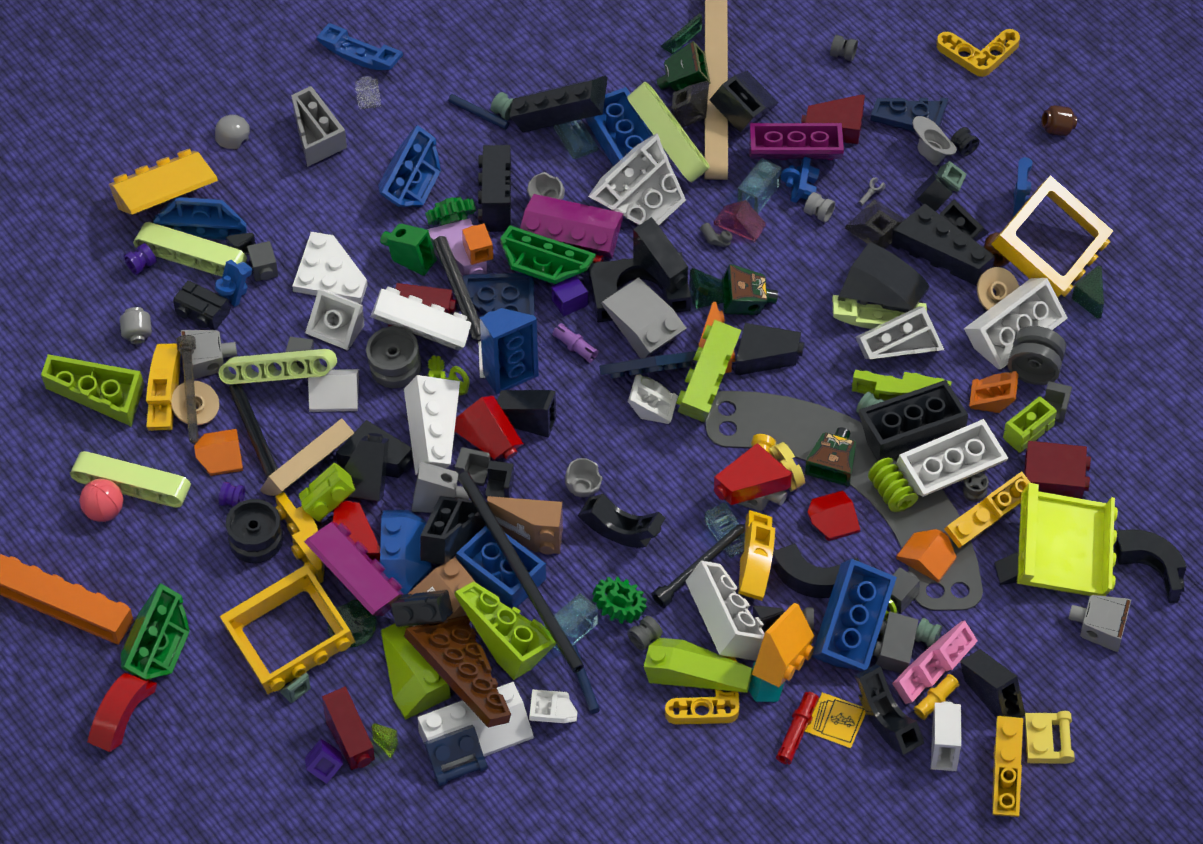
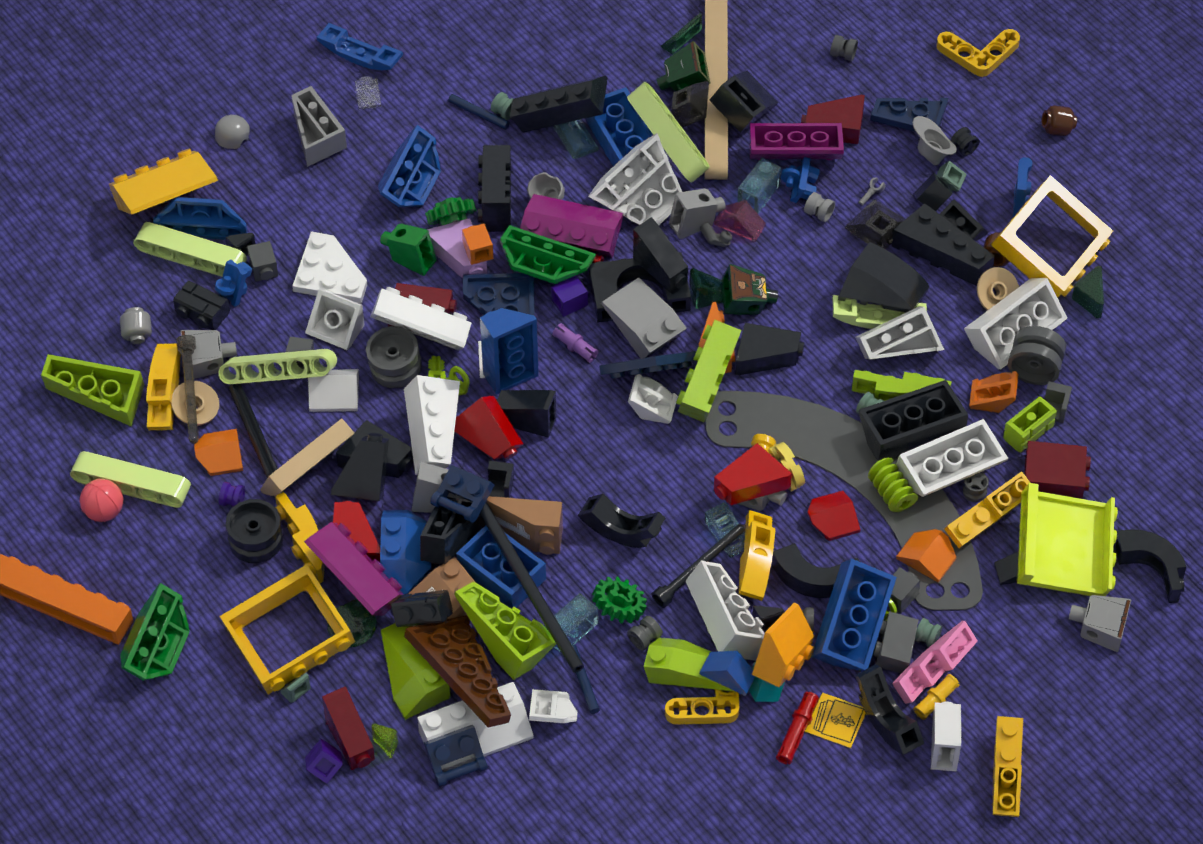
red arch [87,672,157,752] -> none
dark purple wheel [124,243,156,275] -> none
lime brick [299,463,355,522] -> none
black axle [433,236,481,341] -> none
dark grey panel [455,447,490,486] -> none
light grey hair [565,458,602,497] -> none
torso [805,427,856,487] -> none
black slope [960,649,1025,718] -> none
light yellow plate [1024,711,1075,764] -> none
none -> dark blue plate [430,465,494,523]
none -> light grey torso [669,188,725,239]
none -> blue slope [699,651,756,696]

